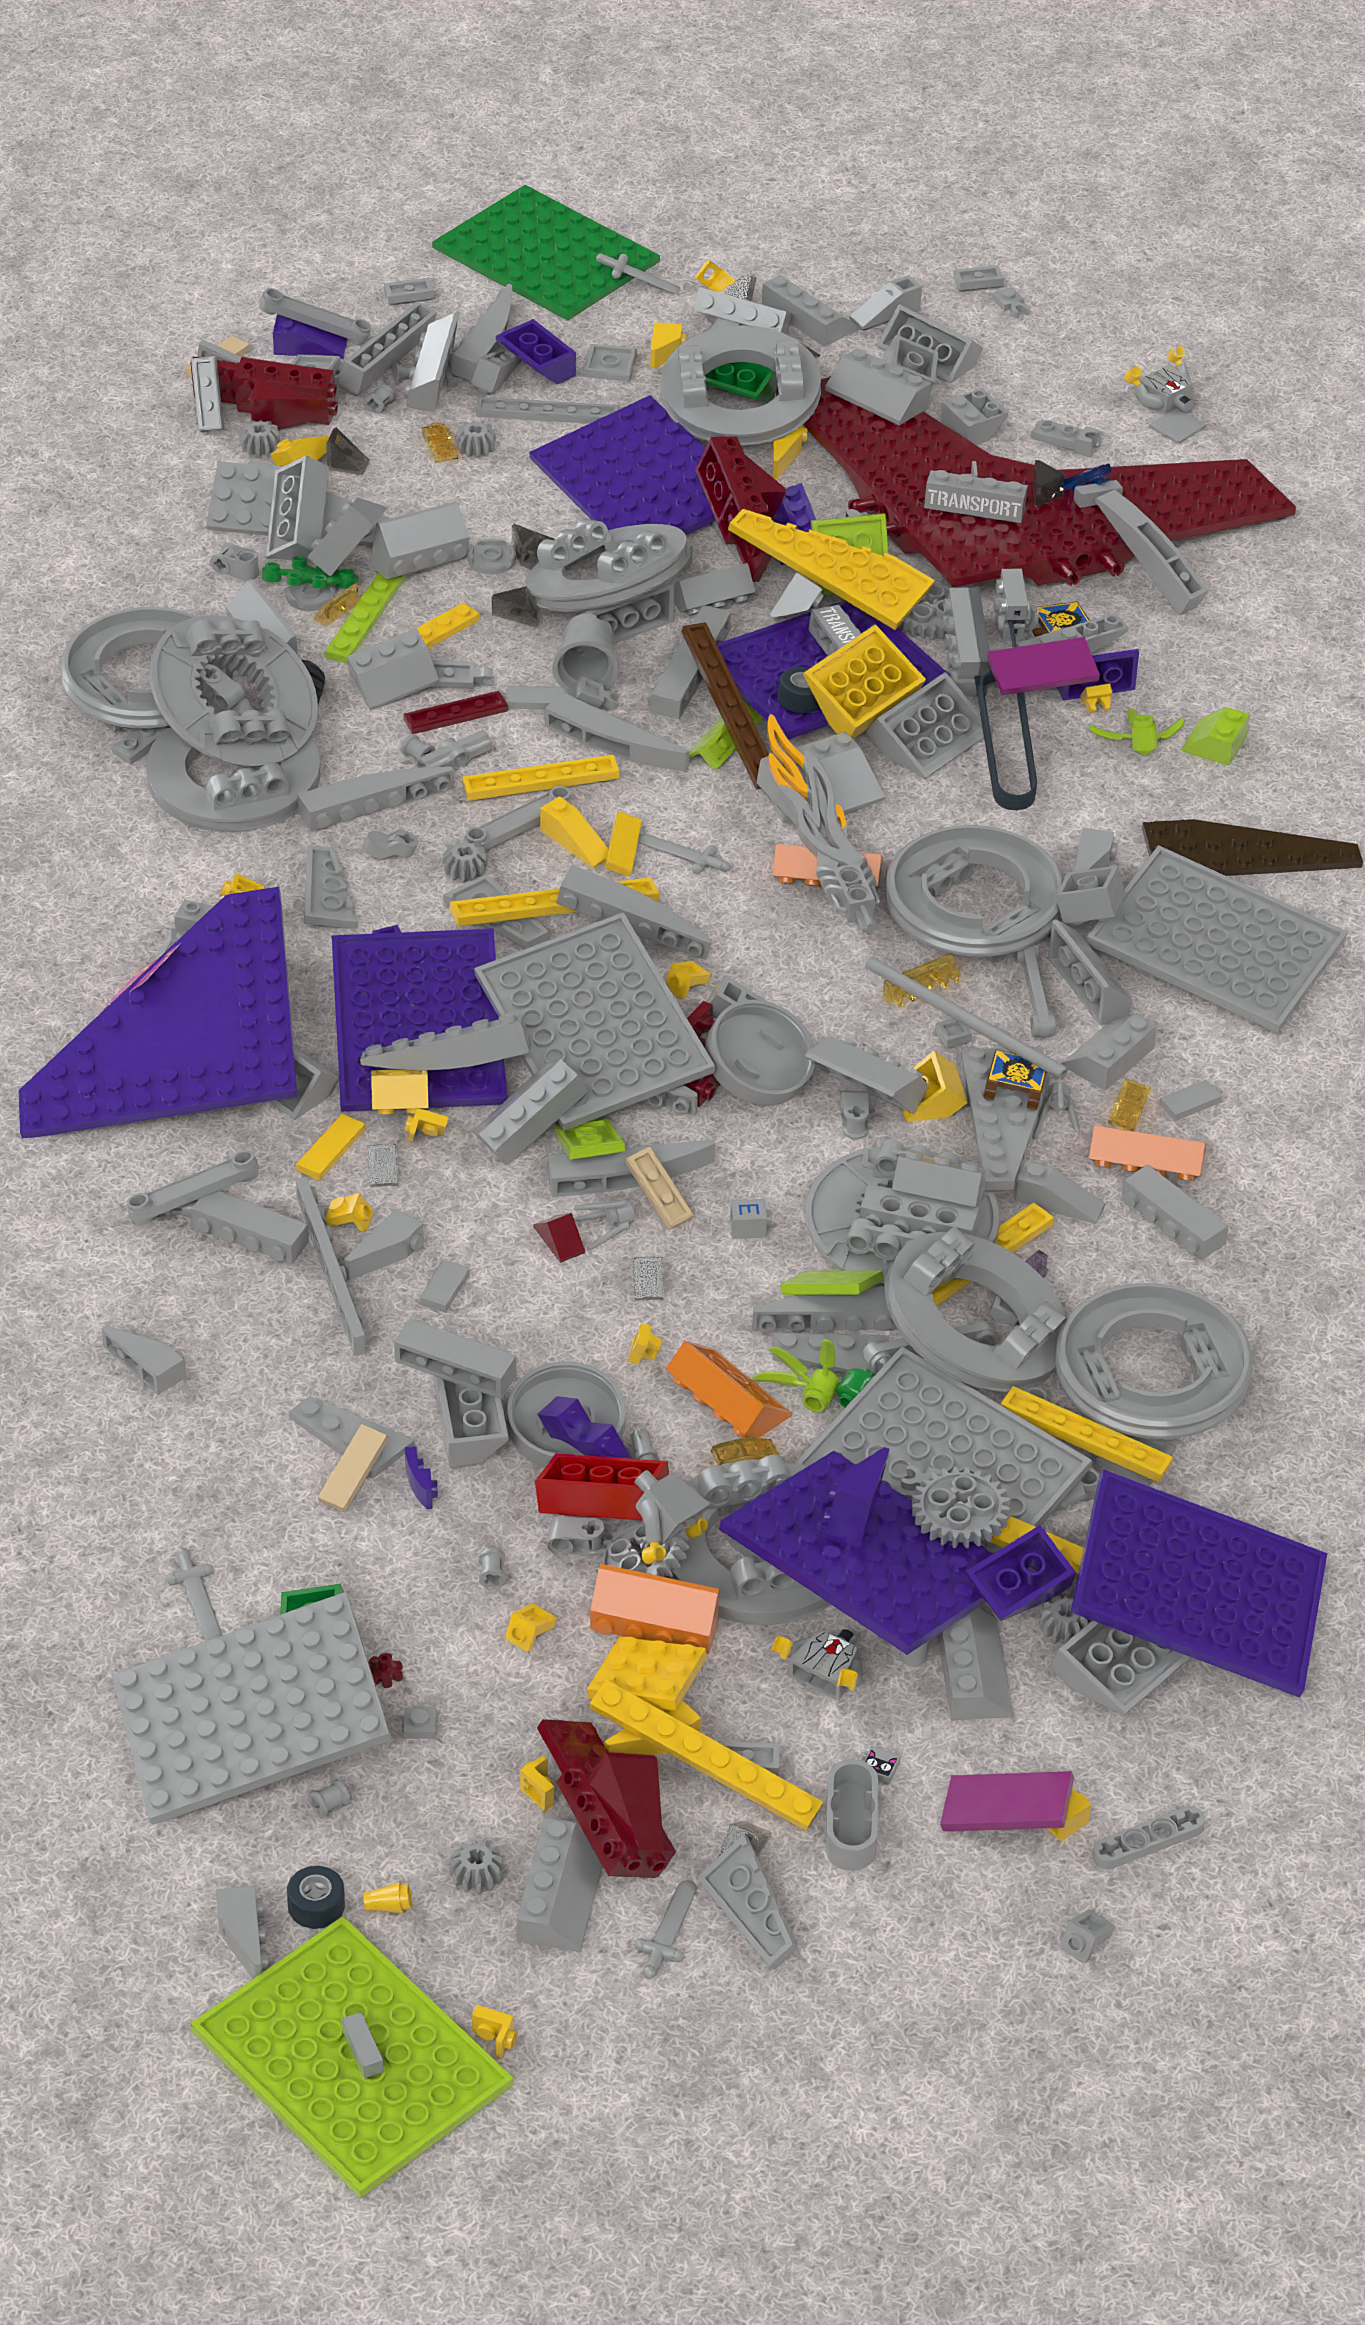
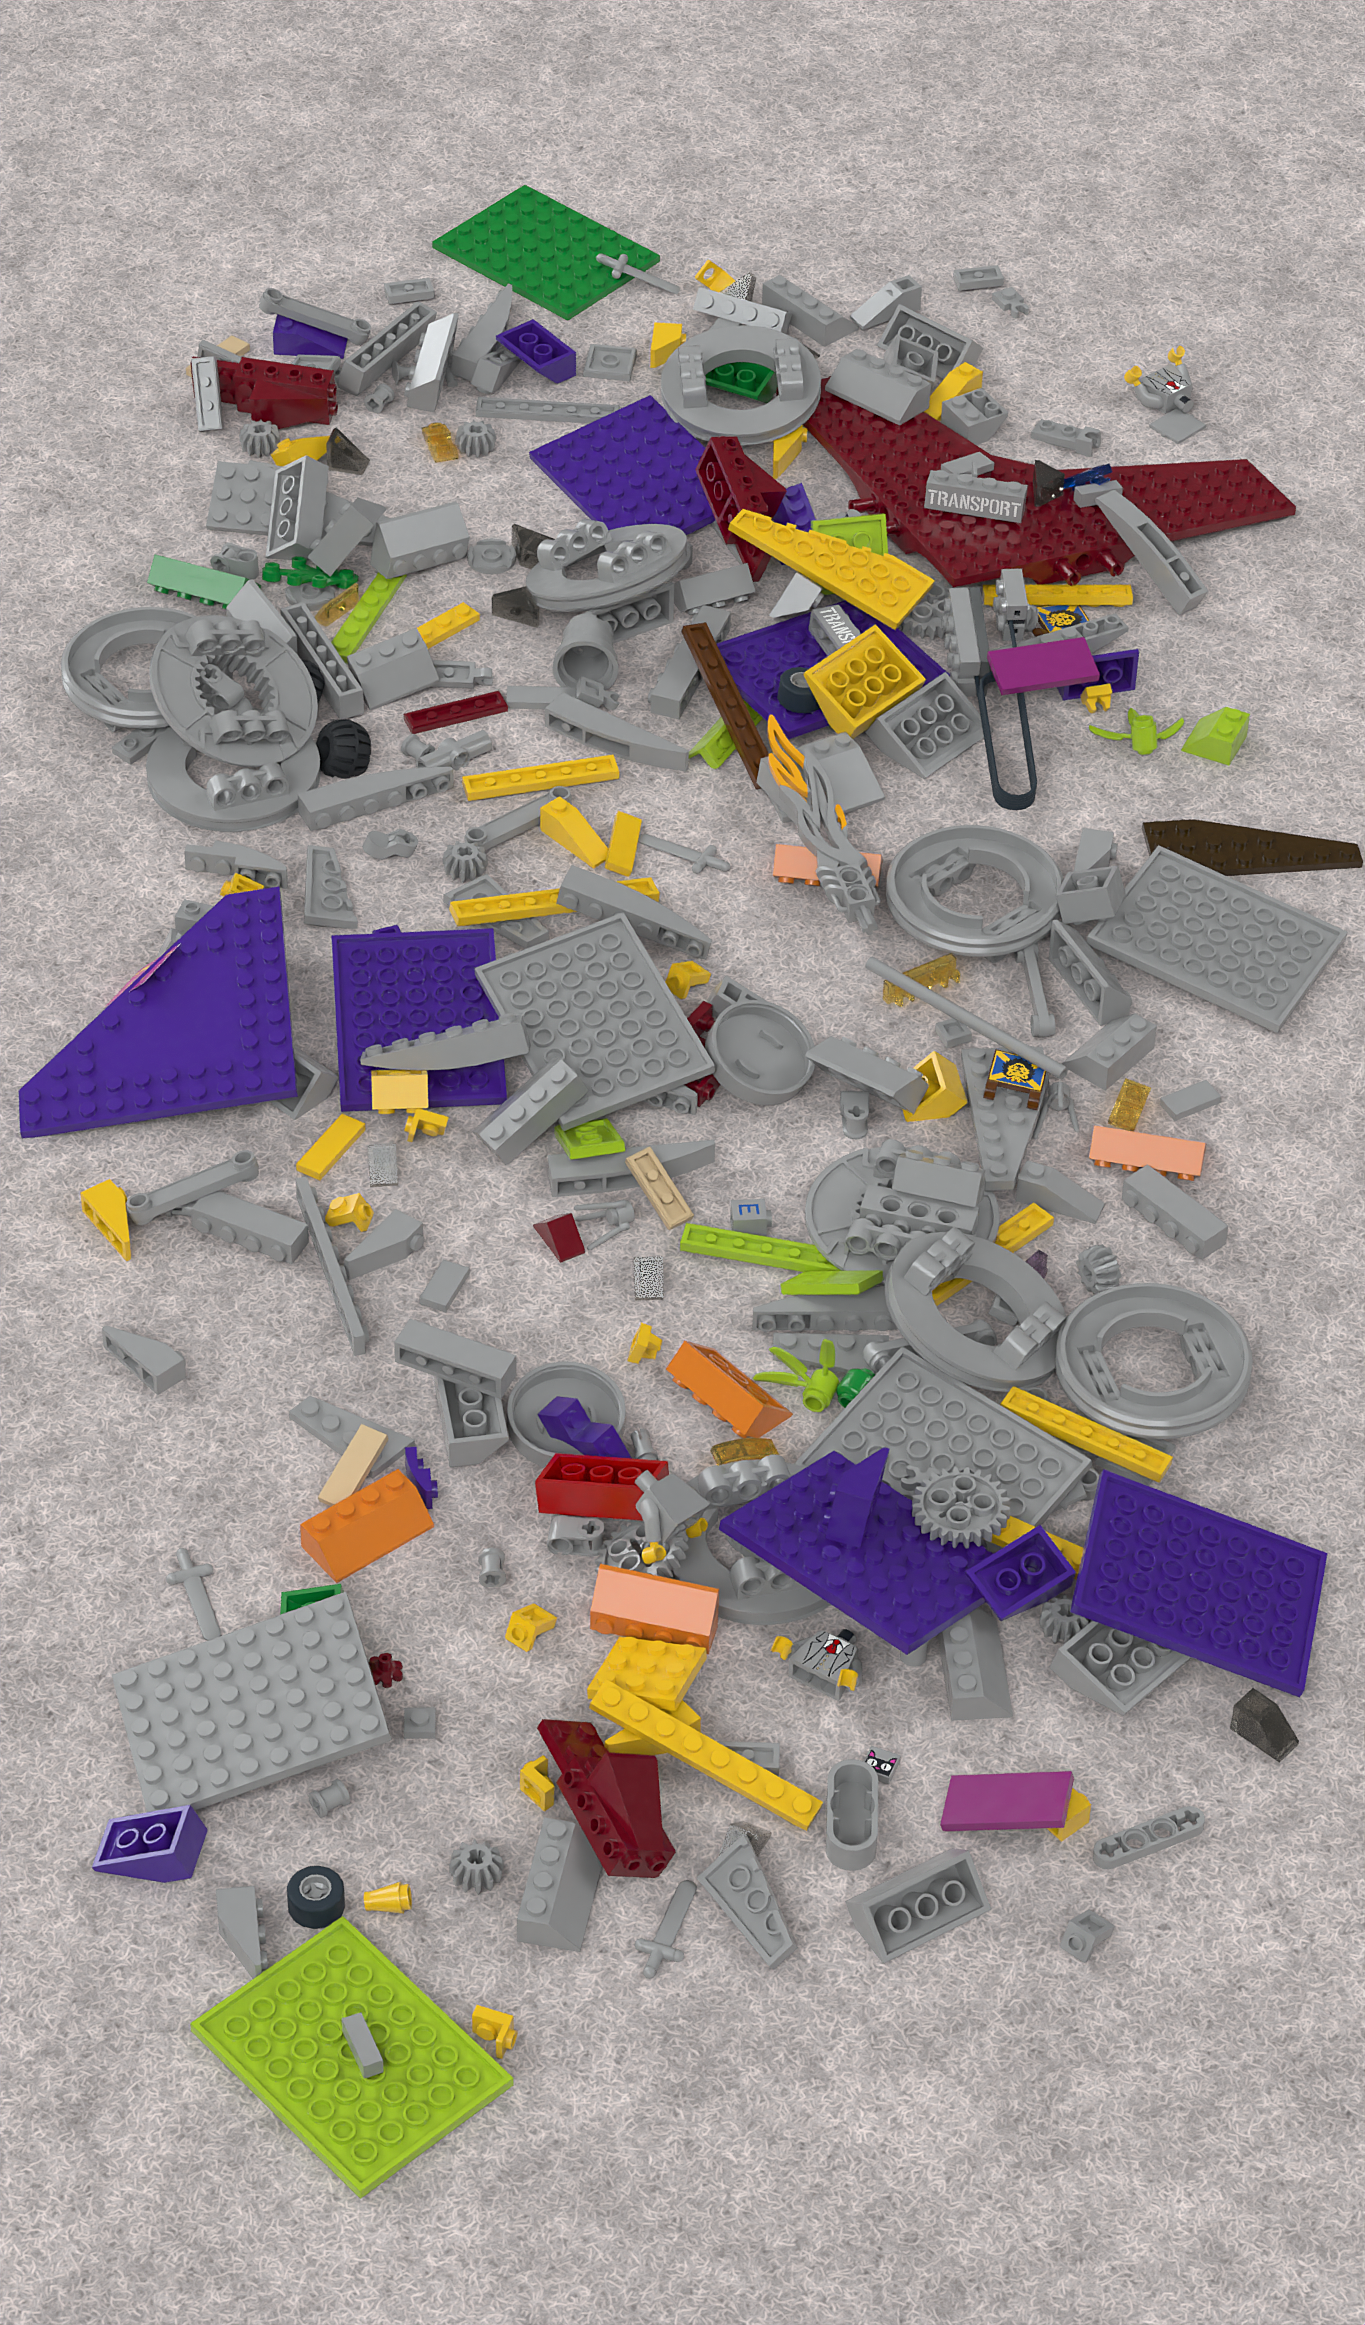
none -> yellow slope [80,1179,131,1261]
none -> dark purple slope [92,1805,208,1883]
none -> slope [147,554,261,610]
none -> light grey slope [184,840,288,889]
none -> light grey brick [280,602,364,719]
none -> orange slope [300,1469,434,1583]
none -> black wheel [316,719,371,779]
none -> lime plate [680,1223,842,1272]
none -> light grey slope [845,1848,991,1963]
none -> yellow slope [924,362,983,421]
none -> light grey tile [941,452,994,475]
none -> yellow plate [982,585,1133,607]
none -> light grey gear [1076,1244,1122,1294]
none -> clear smoke slope [1230,1688,1299,1763]

